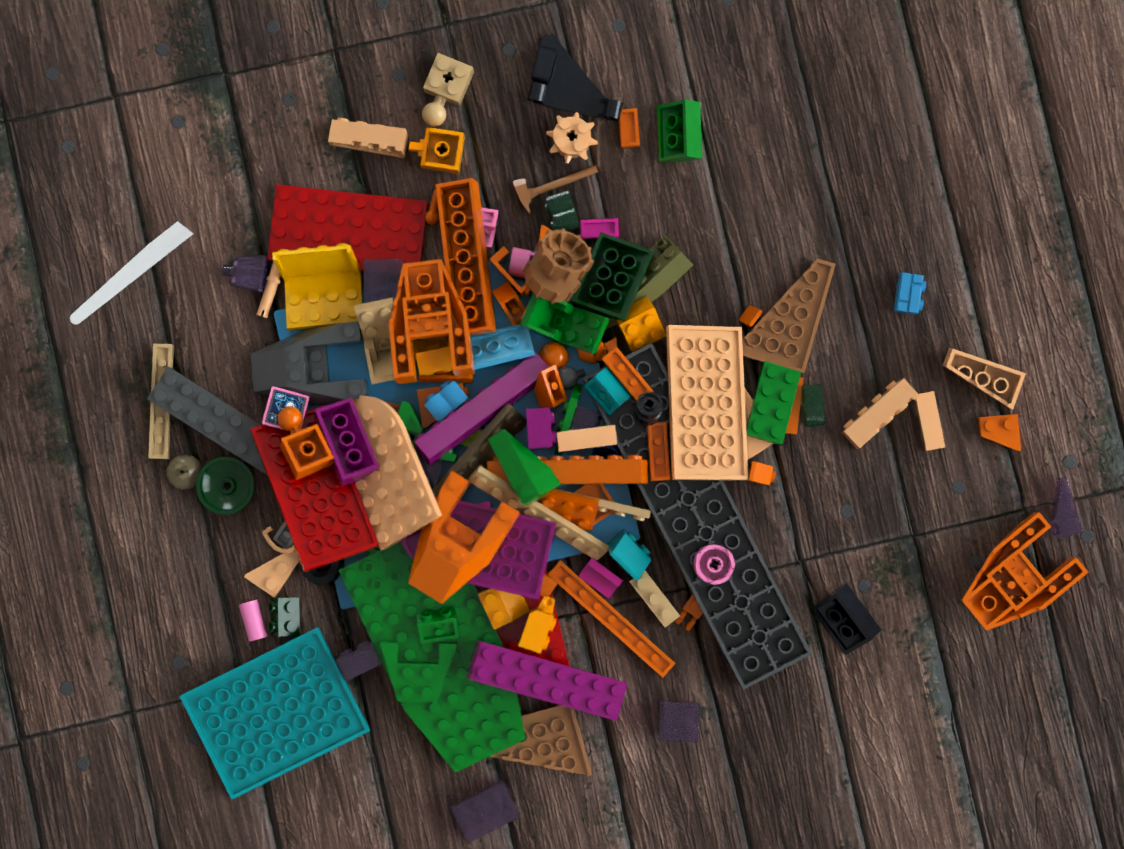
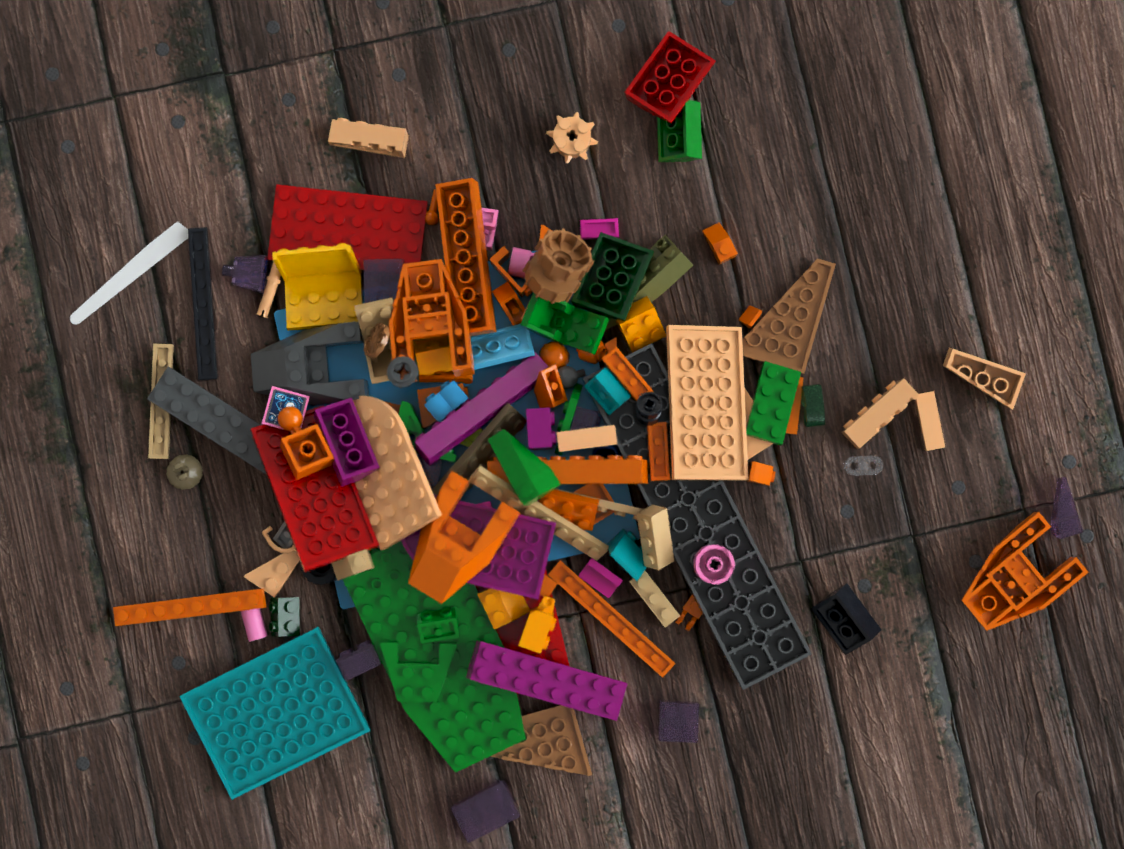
dark green dish [196,457,255,515] -> none
light orange hinge [409,128,465,174] -> none
tan brick [422,53,474,127] -> none
medium nougat piece [512,165,598,214] -> none
black panel [527,33,624,121] -> none
clear green brick [544,191,580,232] -> none
orange tile [619,108,640,148] -> none
dark azure brick [893,272,926,315] -> none
orange wing [978,414,1021,451] -> none
none -> orange plate [113,588,266,626]
none -> black tile [188,227,218,381]
none -> tan slope [332,549,375,581]
none -> medium nougat wheel [364,323,390,358]
none -> dark grey gear [387,356,419,388]
none -> red slope [624,31,716,124]
none -> tan brick [637,505,674,570]
none -> orange slope [702,222,738,265]
none -> clear plate [844,456,883,476]

